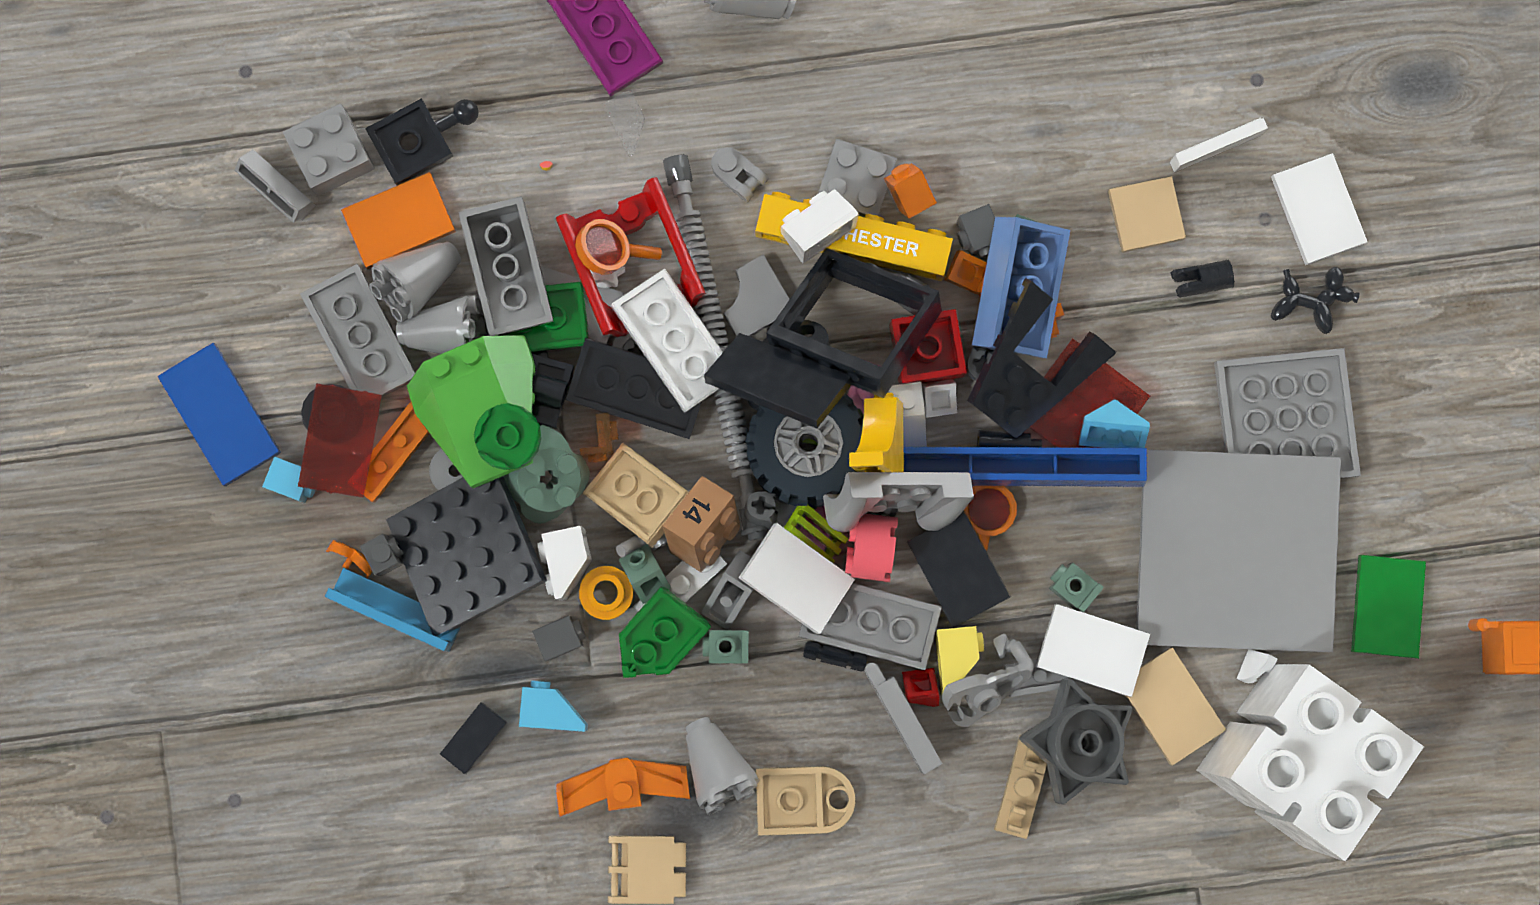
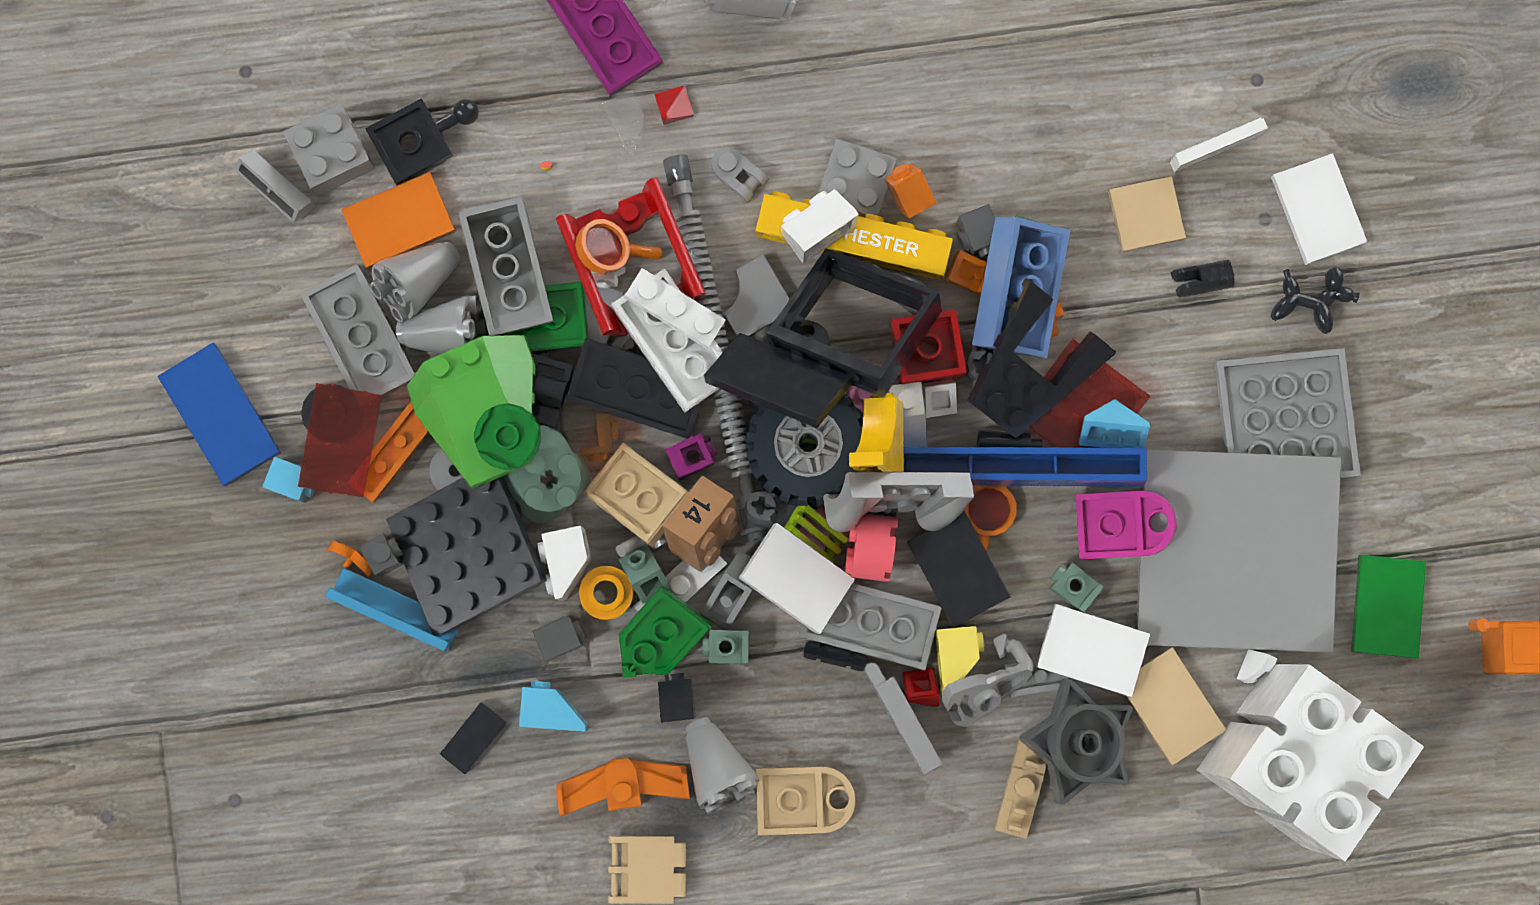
none -> white plate [624,268,725,349]
none -> red slope [654,85,694,125]
none -> black slope [658,673,696,723]
none -> magenta brick [665,433,717,481]
none -> dark pink plate [1075,491,1177,559]

